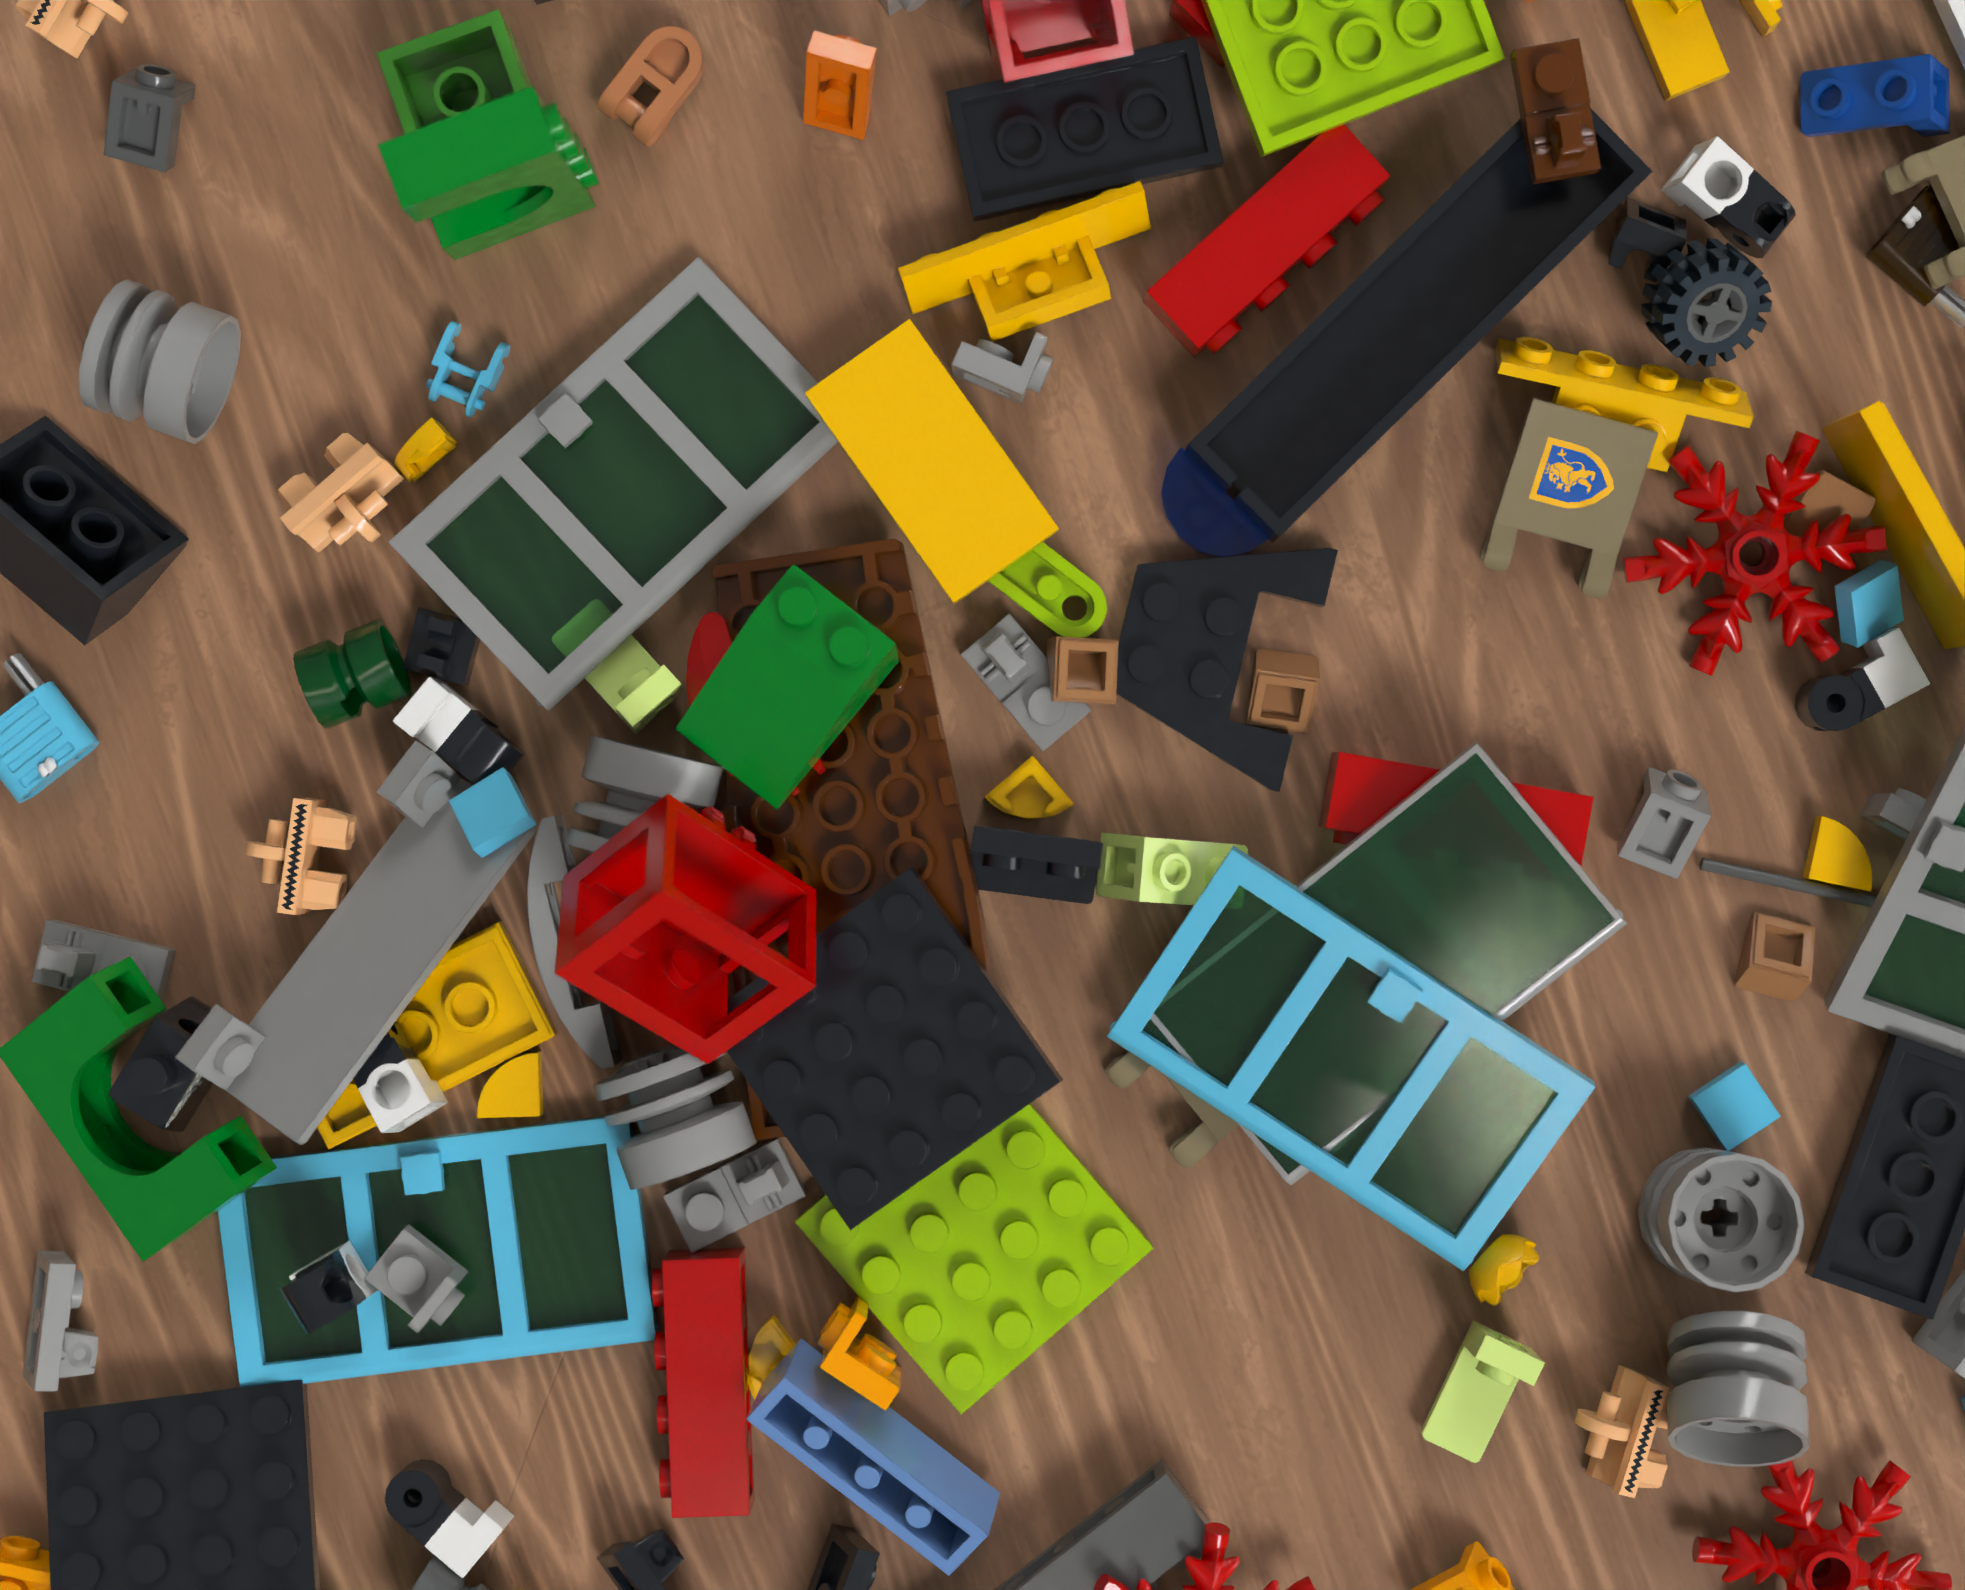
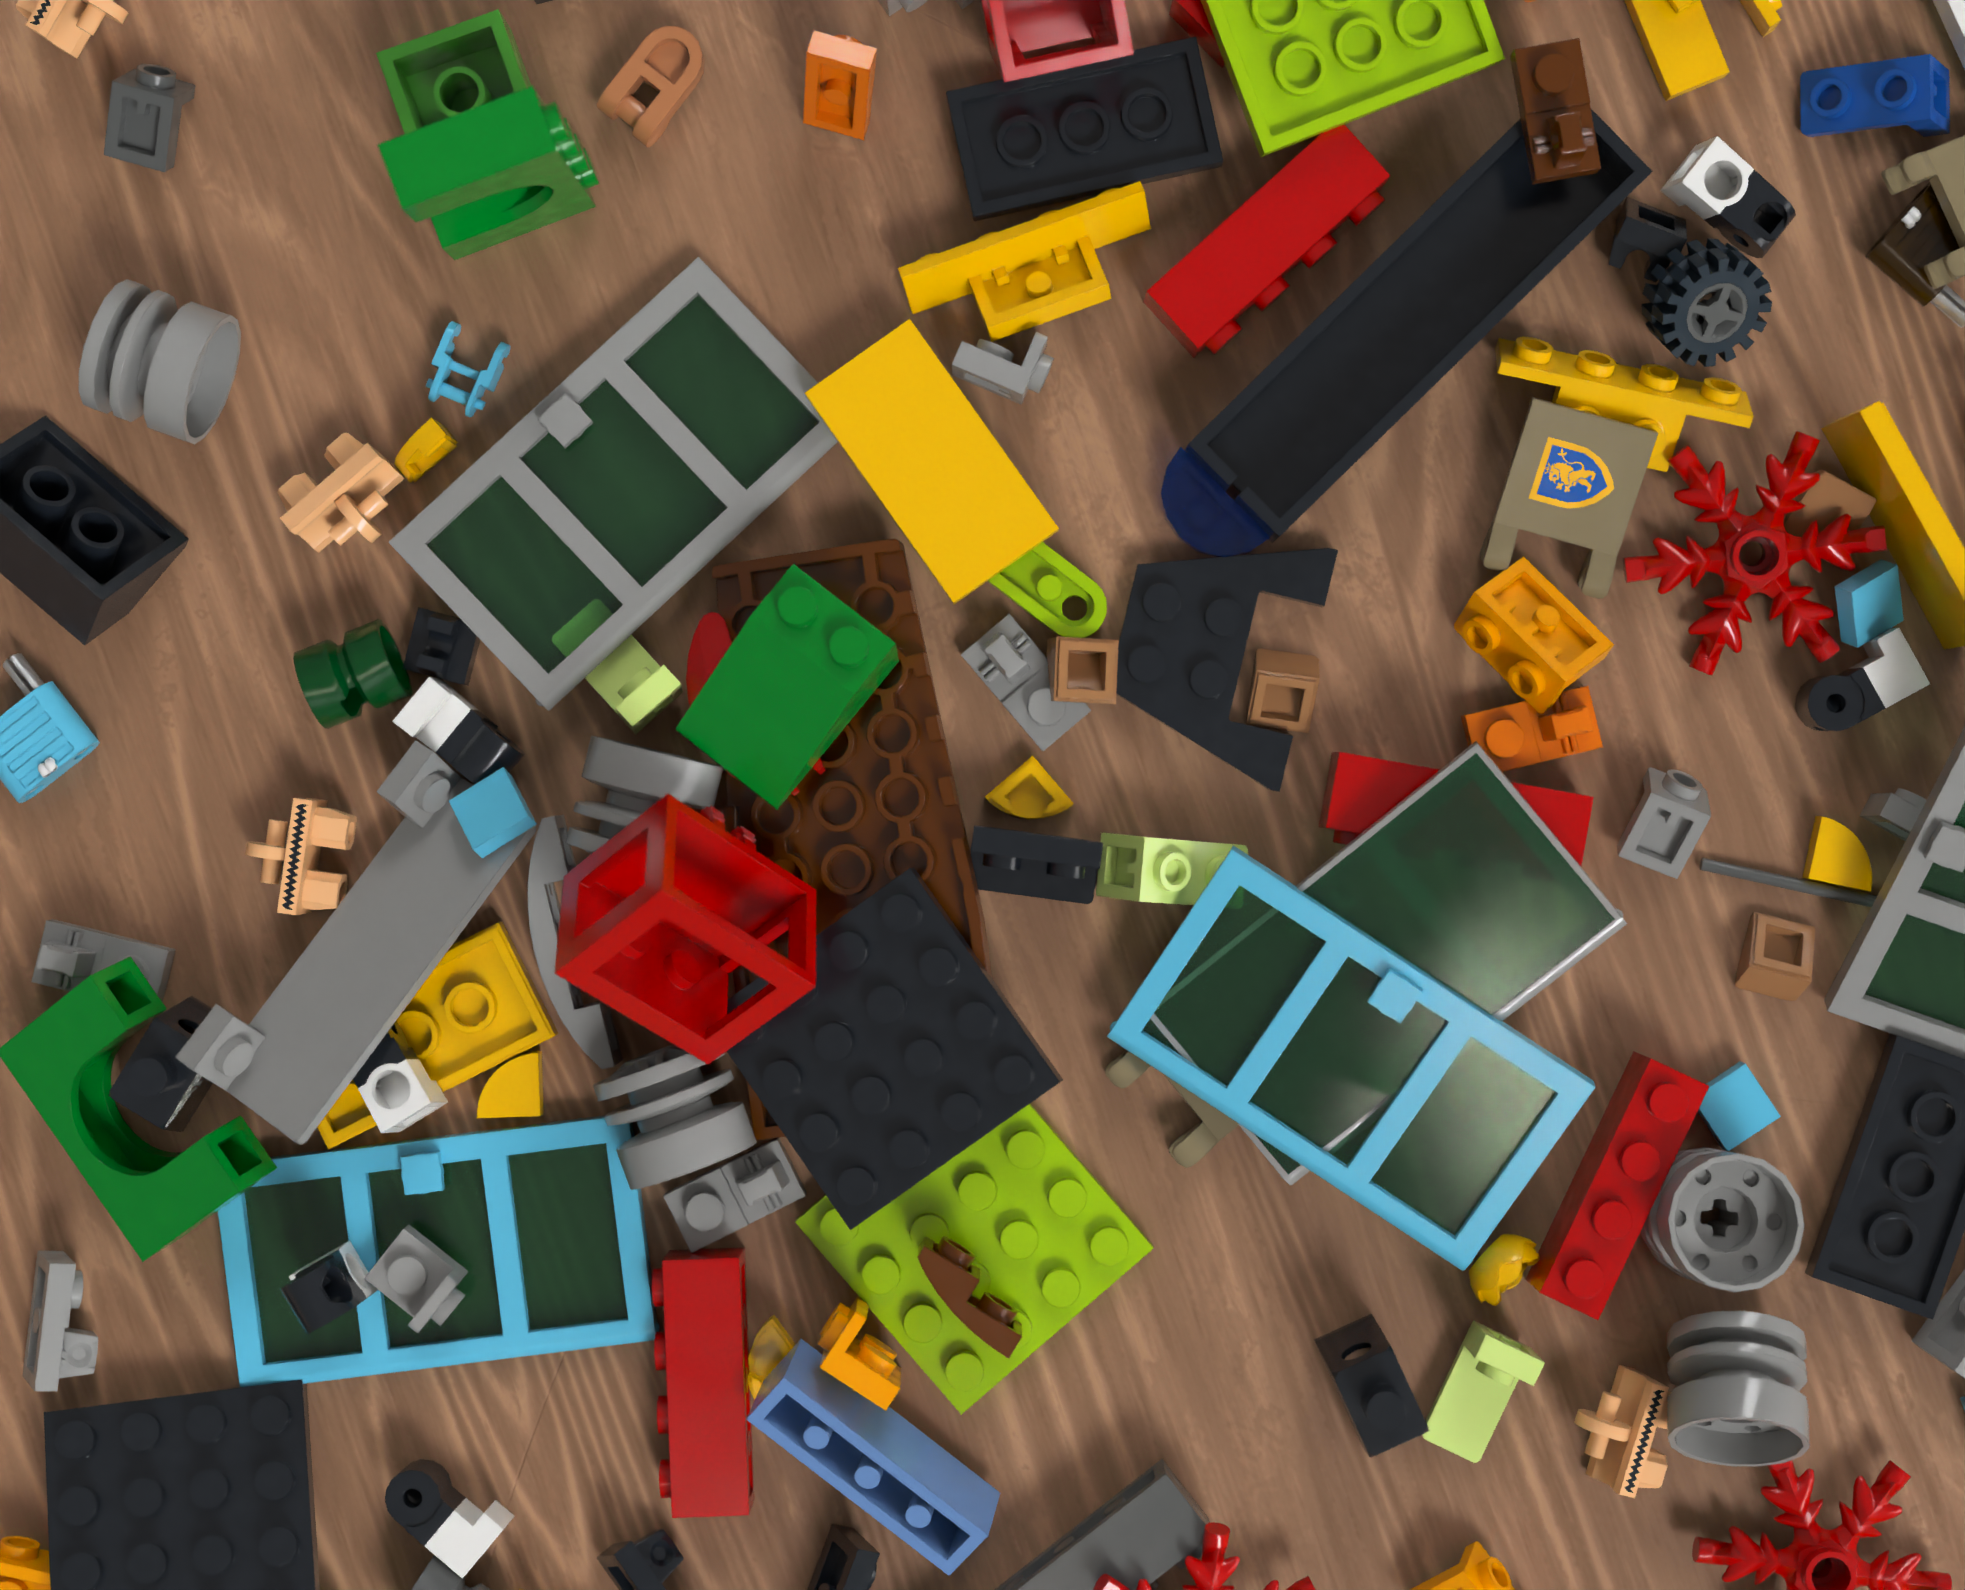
none -> reddish brown slope [917,1236,1022,1359]
none -> black torso [1314,1314,1429,1457]
none -> light orange bracket [1454,556,1614,714]
none -> orange hinge [1461,686,1603,772]
none -> red brick [1525,1051,1709,1320]

